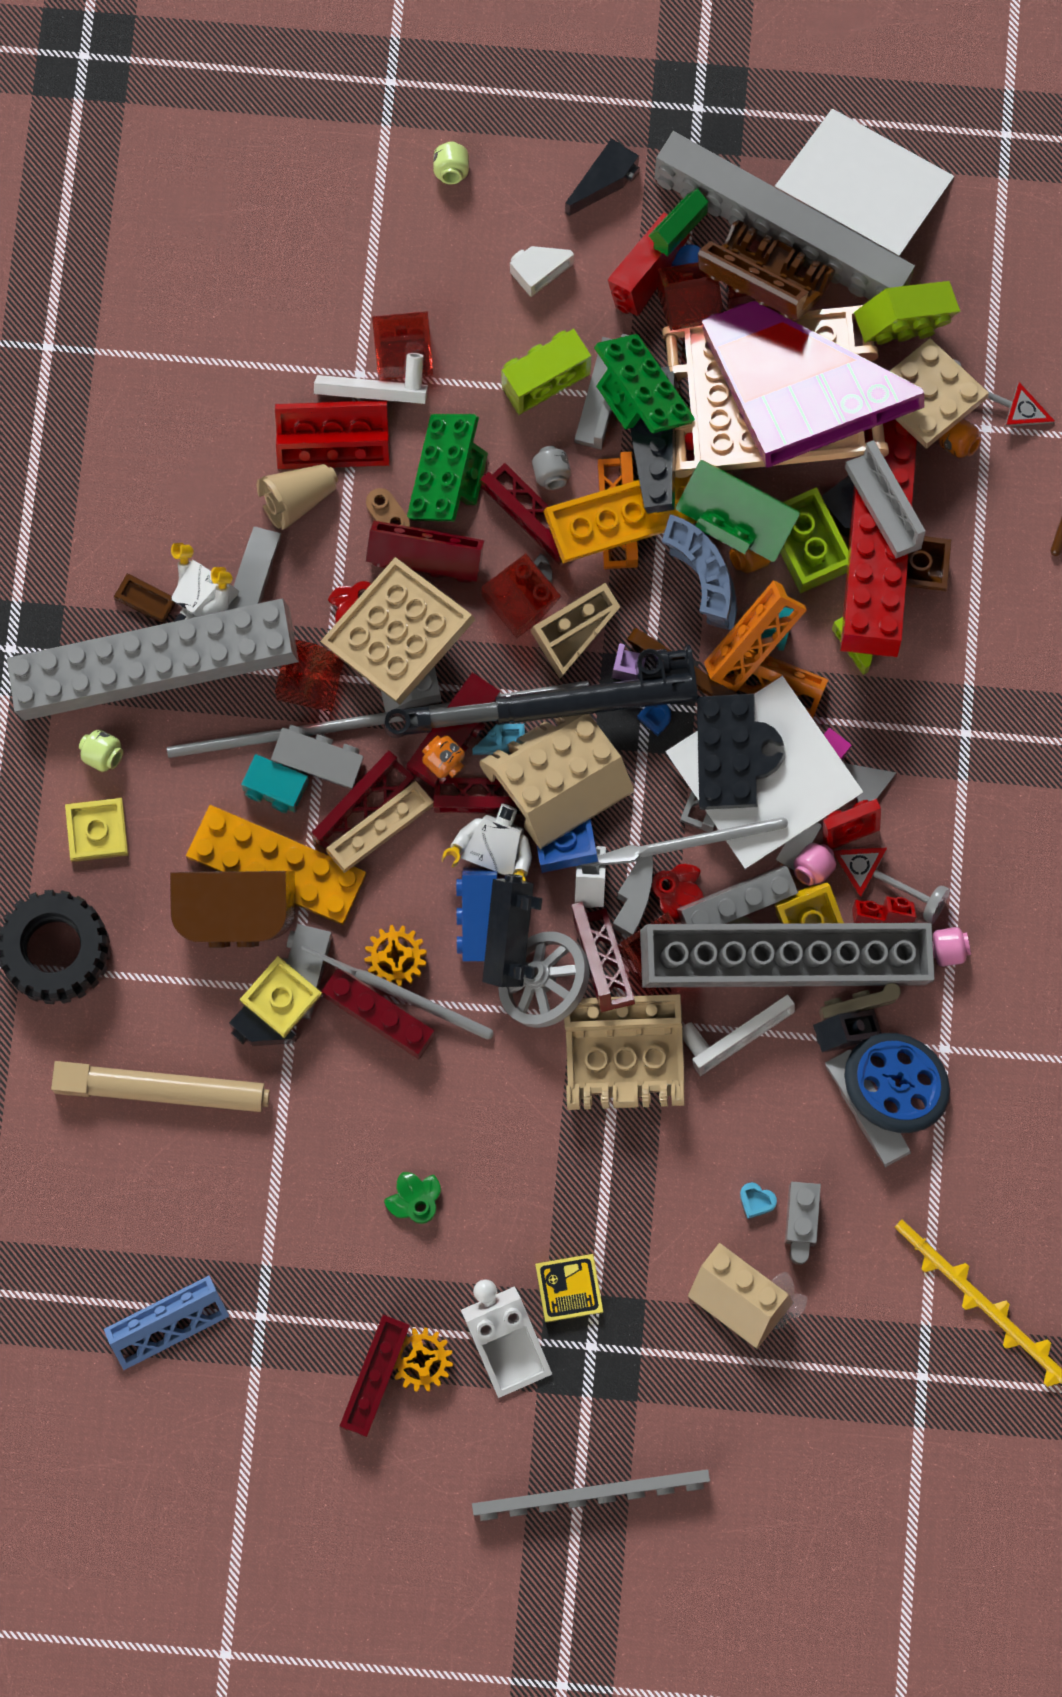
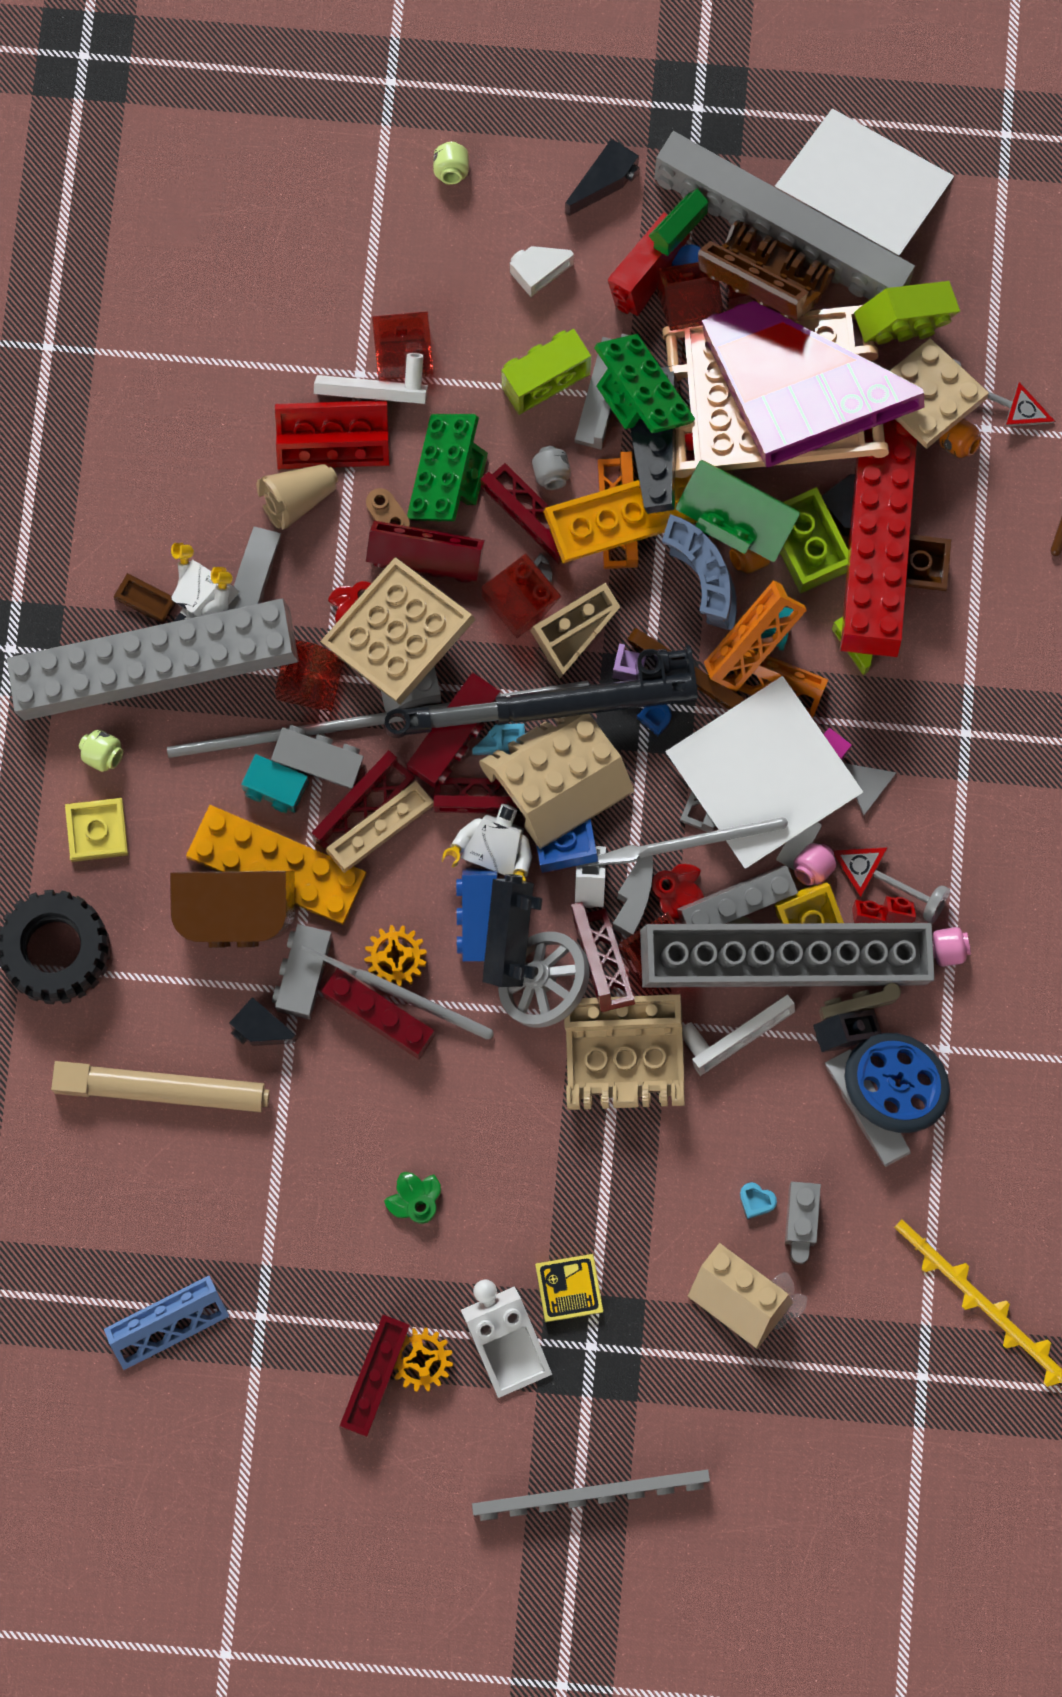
light yellow tile [240,956,322,1038] -> none
orange head [422,736,465,778] -> none
black plate [697,694,784,810] -> none
red plate [823,798,881,849] -> none
light grey fence [845,440,926,558] -> none

